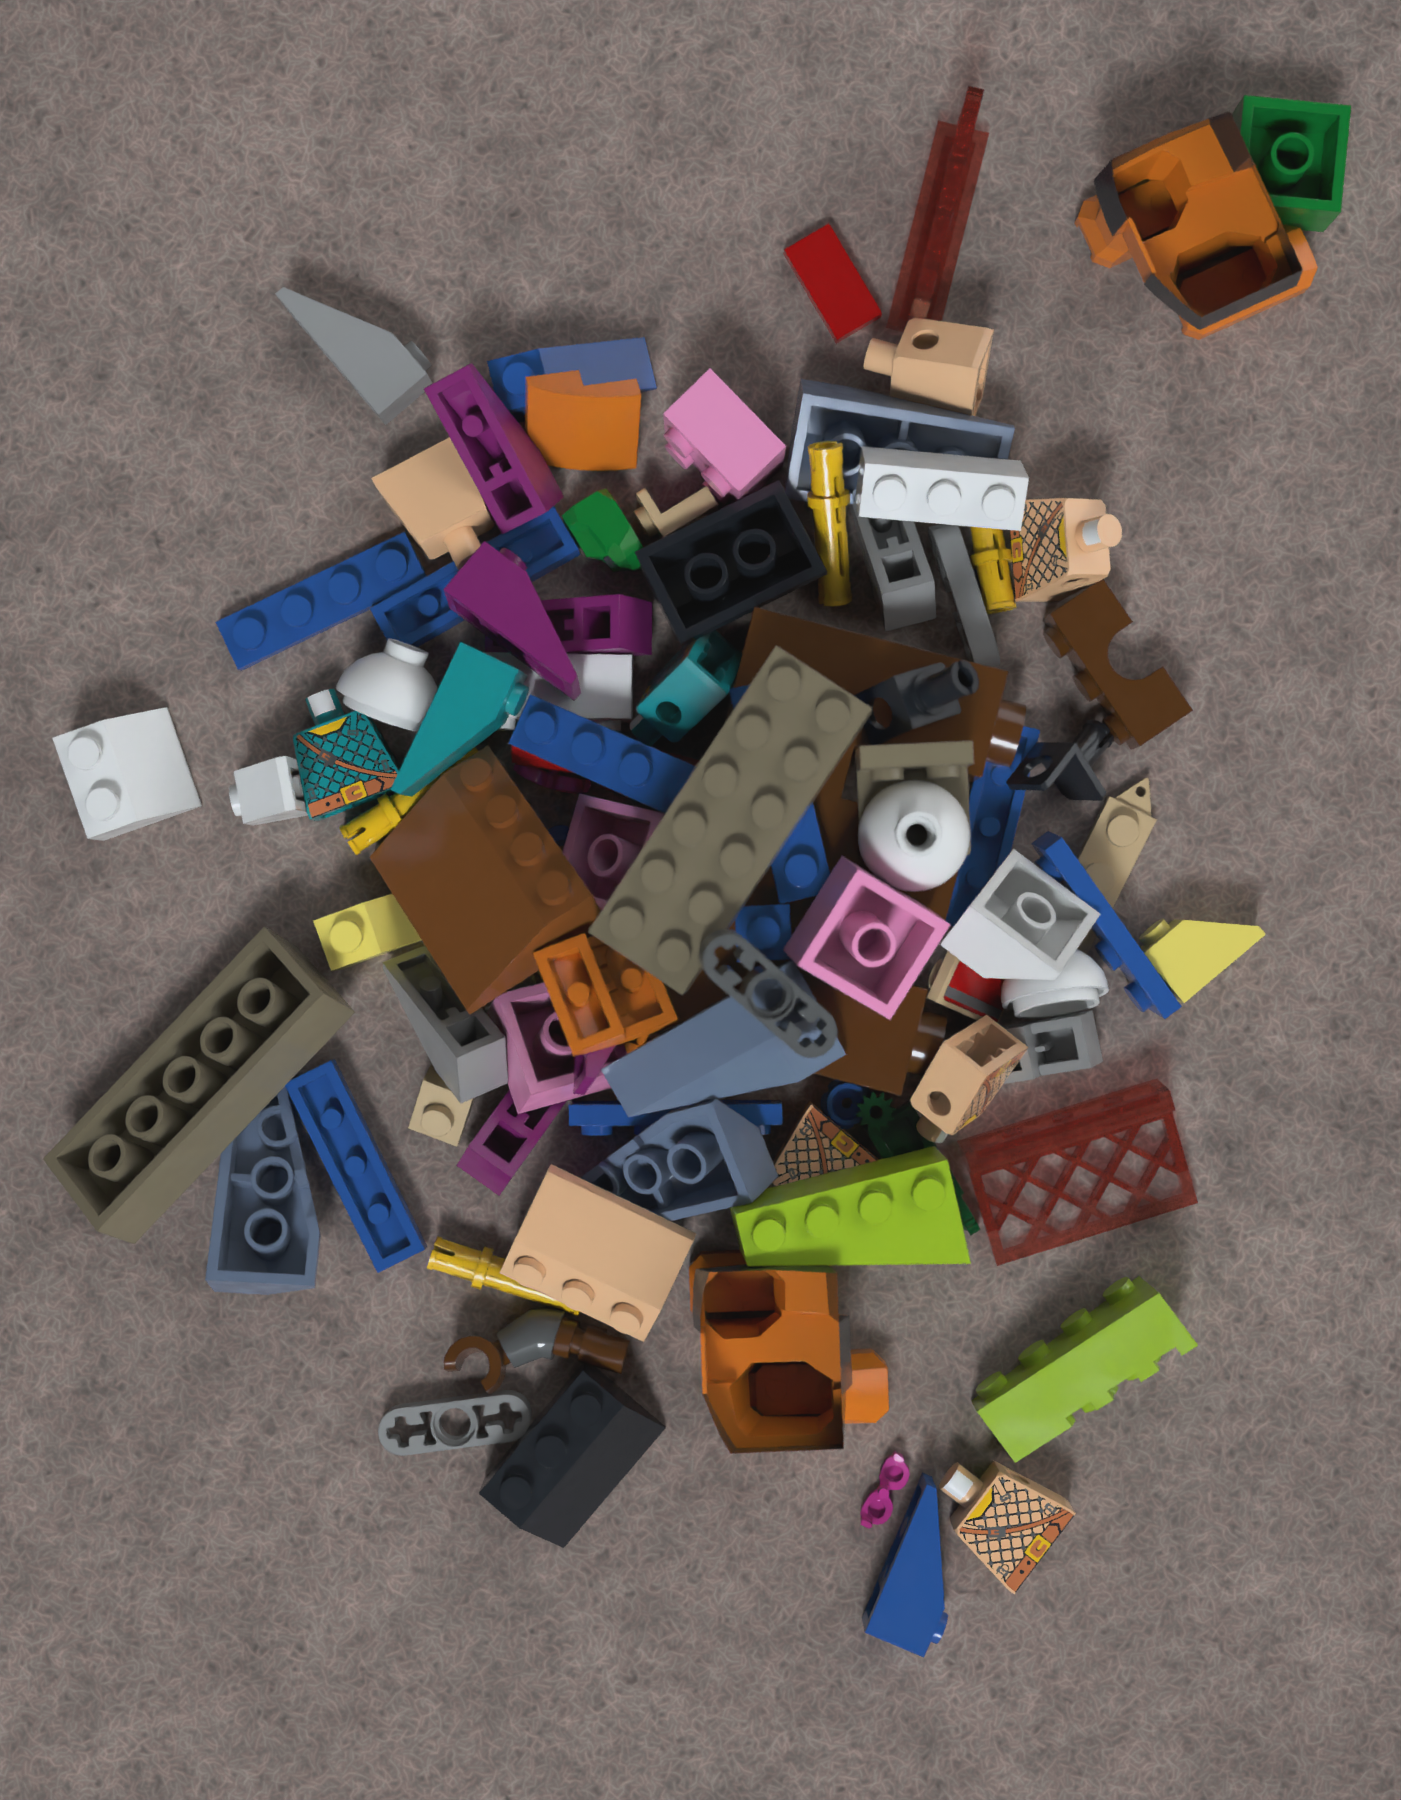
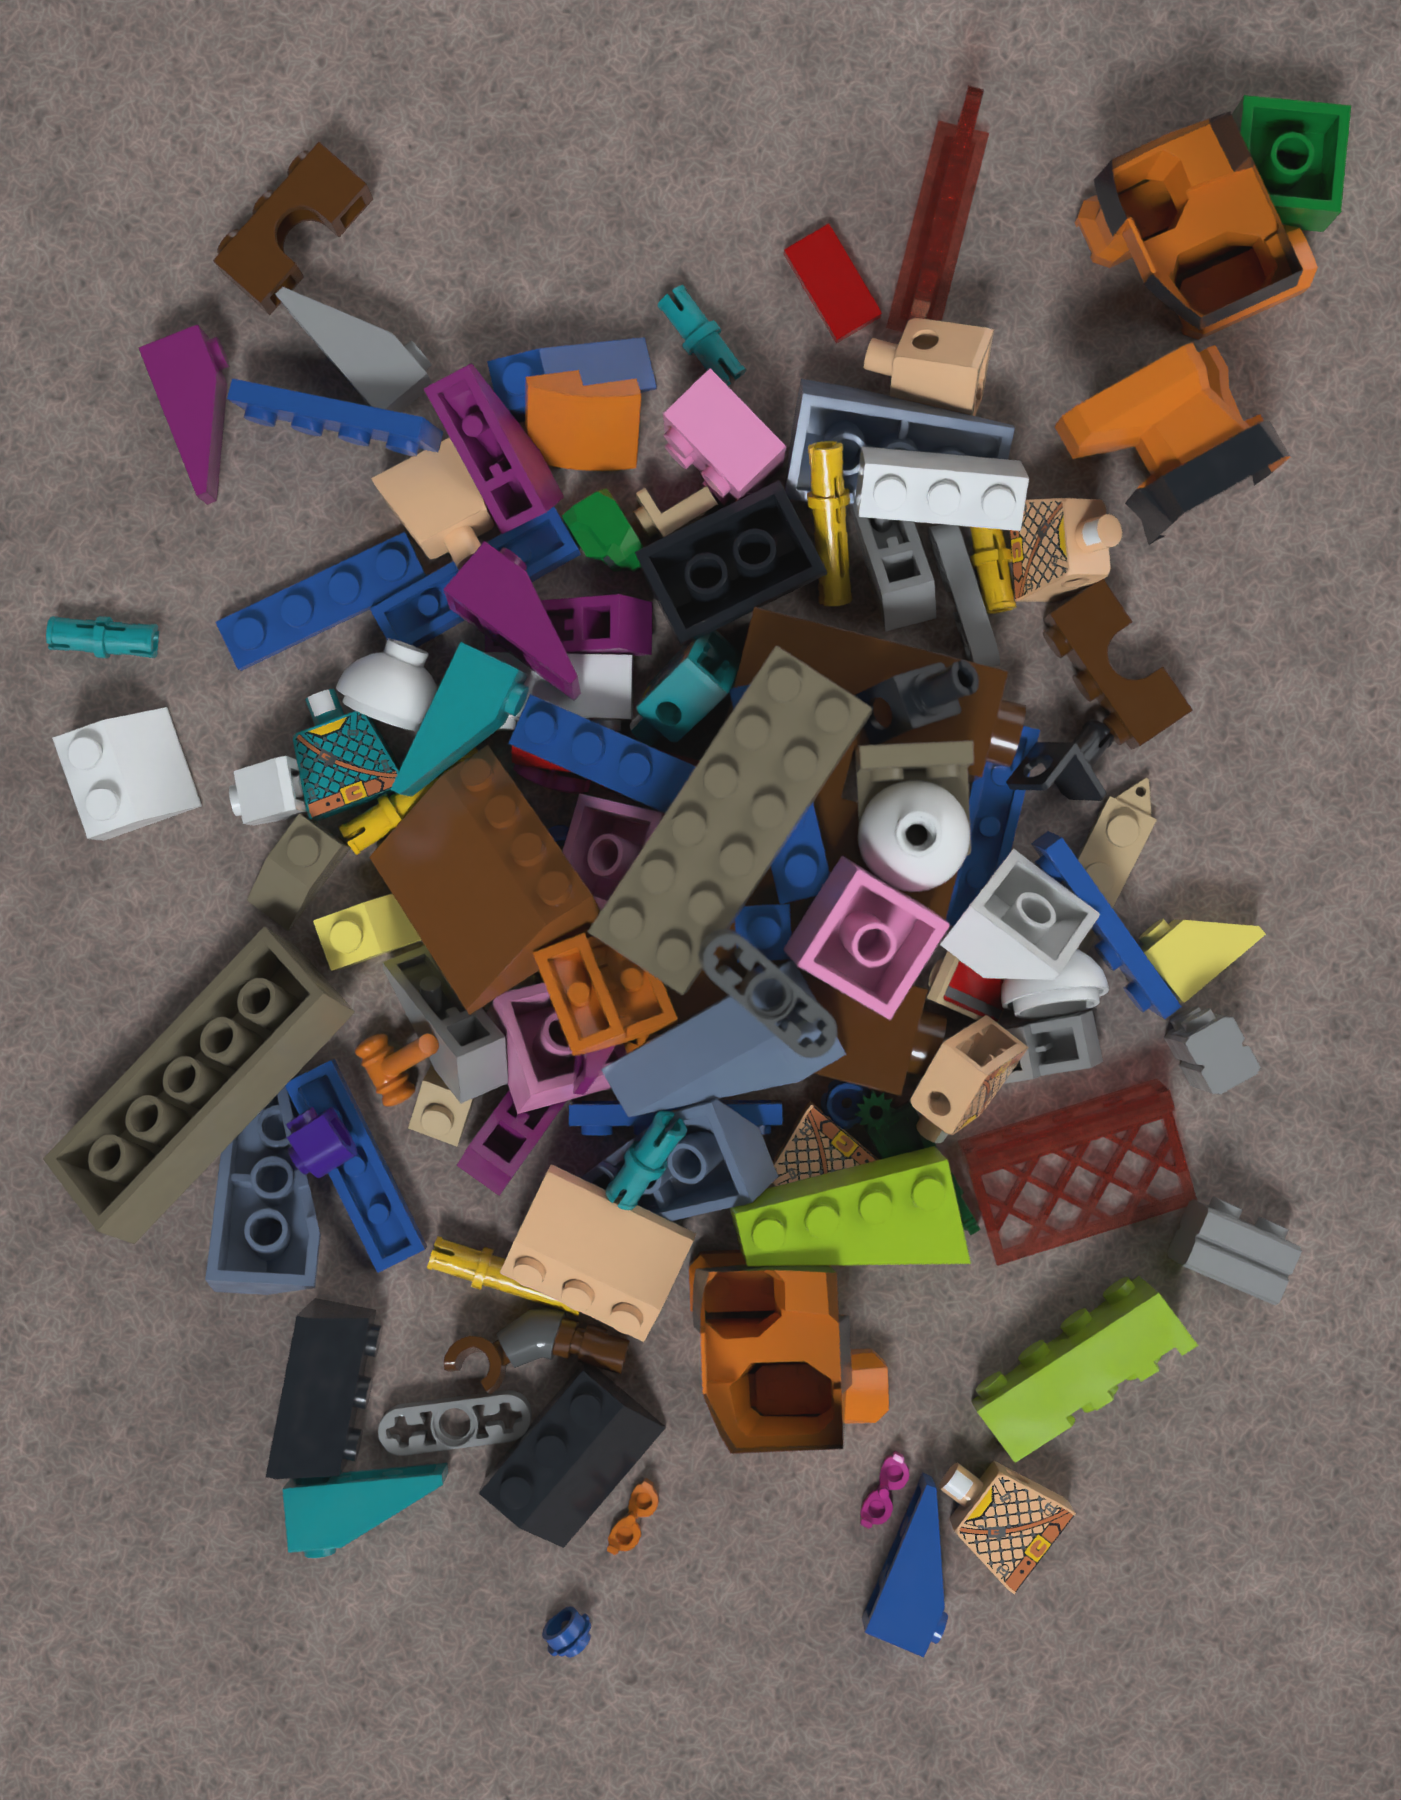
none -> teal pin [46,616,159,659]
none -> magenta slope [138,324,230,505]
none -> reddish brown arch [213,142,374,315]
none -> blue plate [227,378,444,456]
none -> dark tan slope [247,814,351,931]
none -> black slope [265,1298,383,1479]
none -> teal slope [282,1463,449,1558]
none -> dark purple plate [285,1107,357,1178]
none -> orange piece [355,1033,439,1107]
none -> blue plate [542,1606,591,1657]
none -> teal pin [605,1110,687,1210]
none -> orange piece [607,1478,659,1555]
none -> teal pin [657,285,747,386]
none -> orange piece [1054,343,1291,545]
none -> light grey brick [1164,1006,1261,1095]
none -> light grey brick [1167,1197,1302,1306]

